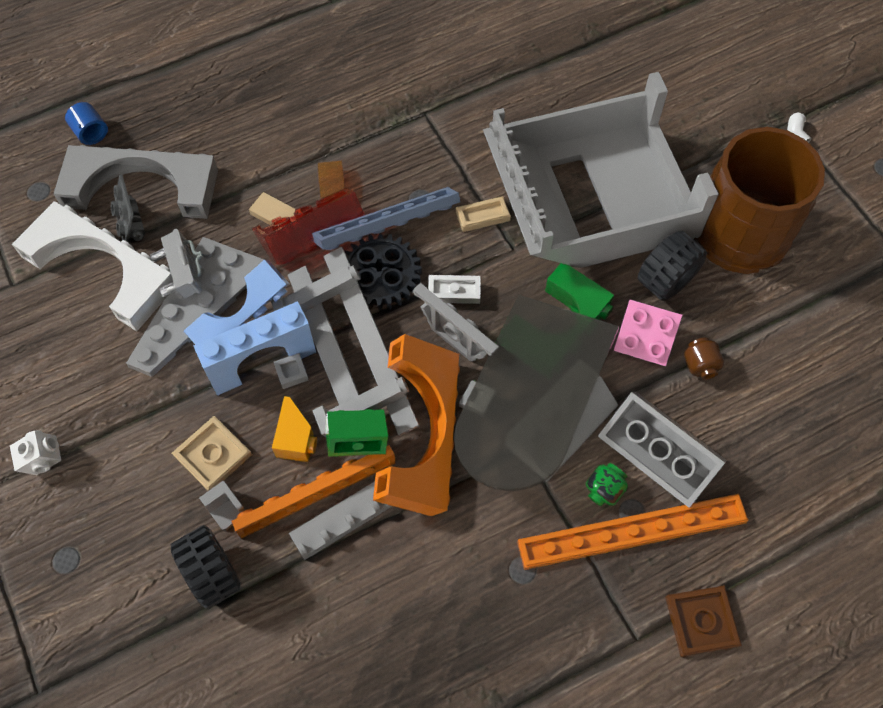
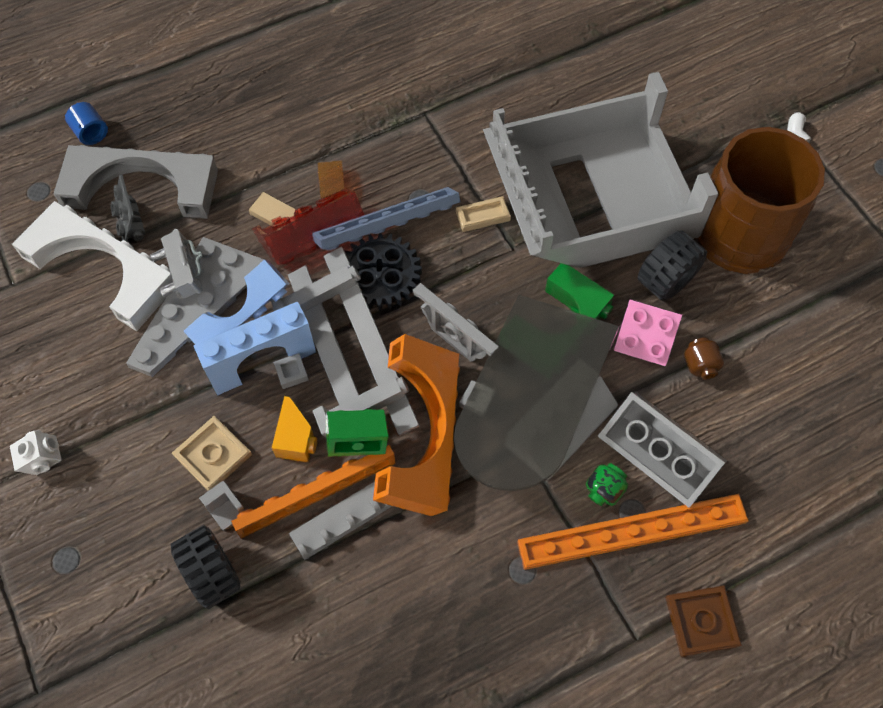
white plate [428,275,480,304] -> none

